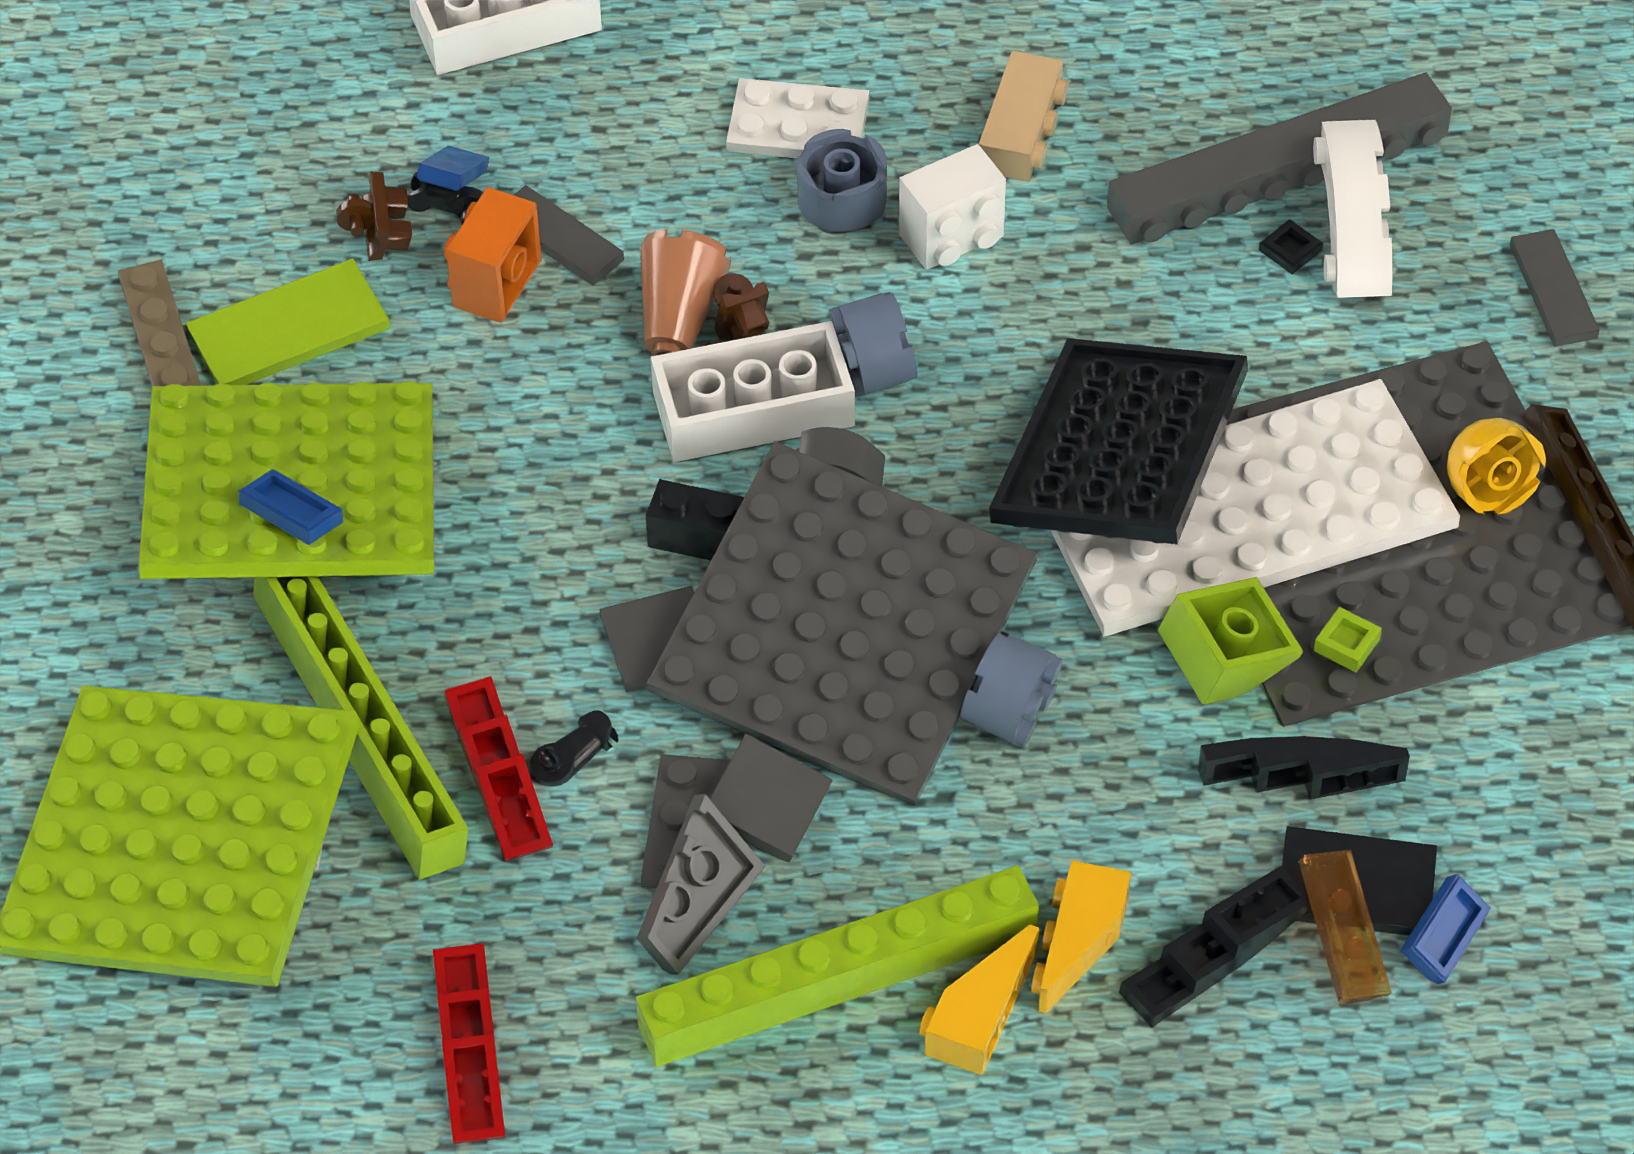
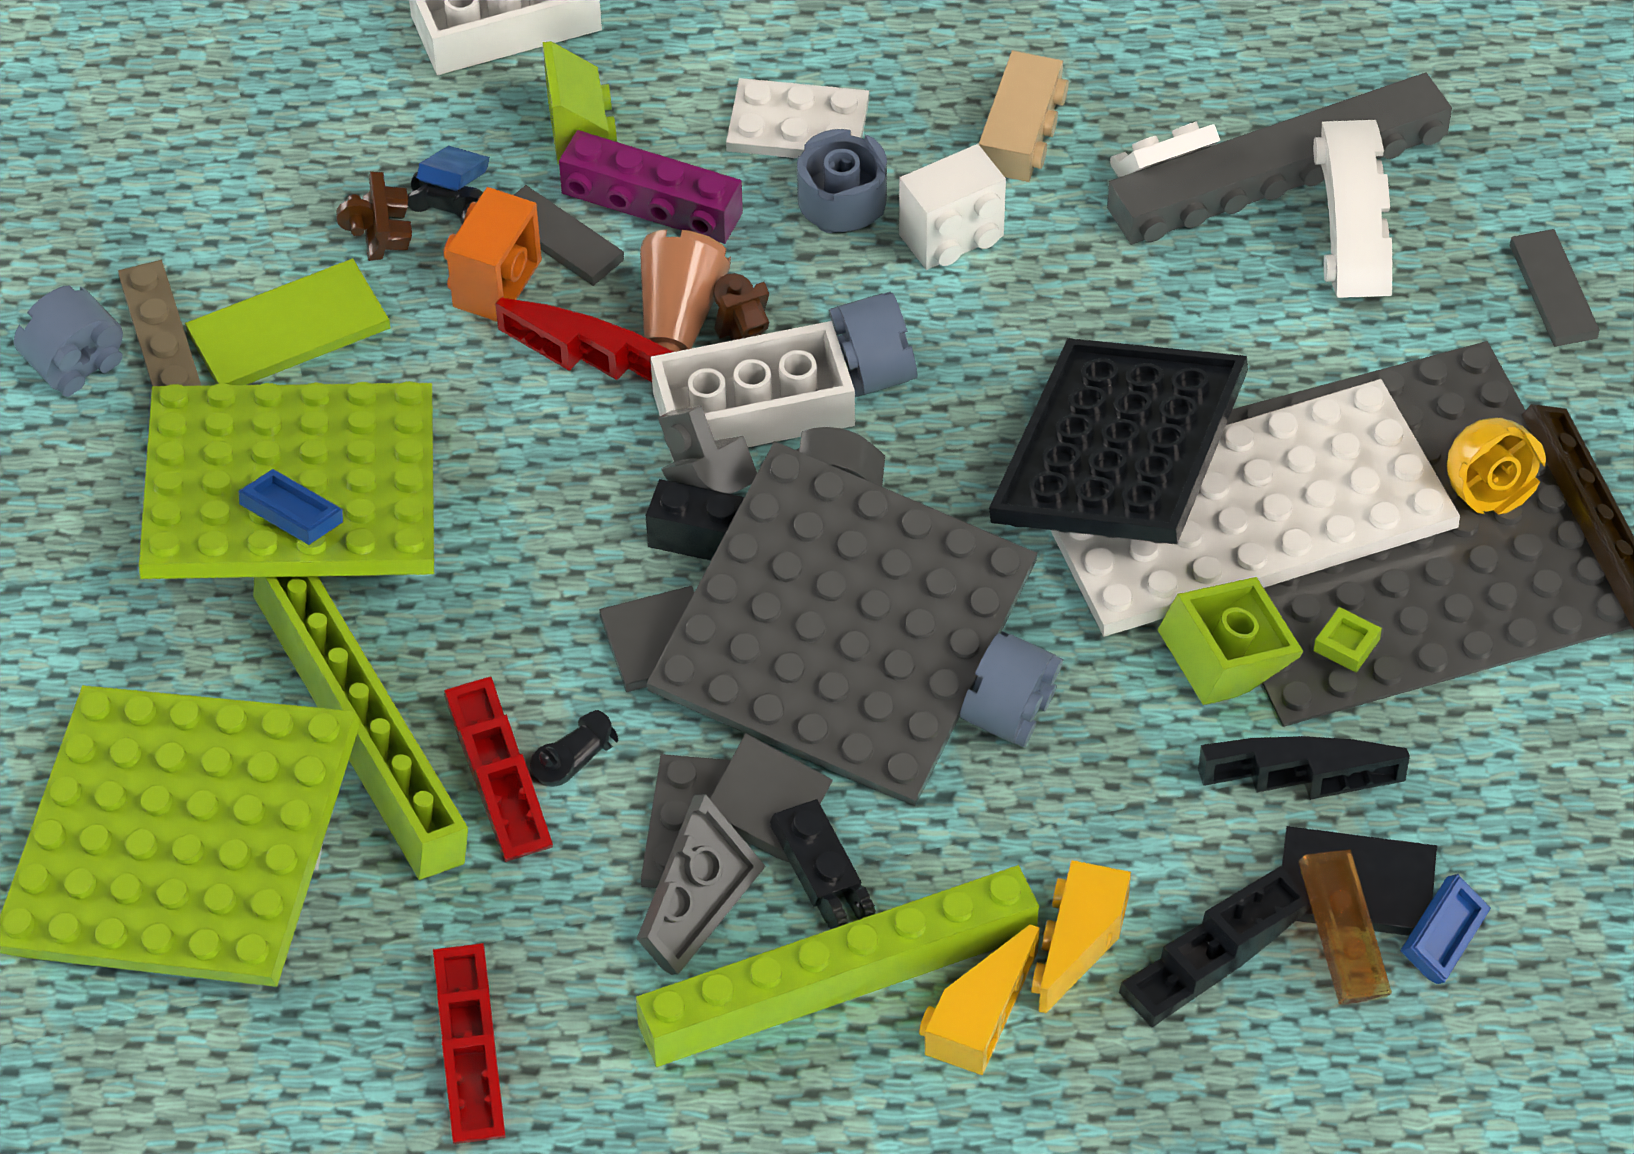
black tile [1259,219,1323,275] -> none
none -> sand blue brick [14,285,123,397]
none -> red slope [495,297,673,382]
none -> lime slope [542,41,617,164]
none -> magenta brick [559,130,743,244]
none -> dark grey brick [658,406,757,494]
none -> black hinge [770,799,876,929]
none -> white plate [1110,122,1220,177]

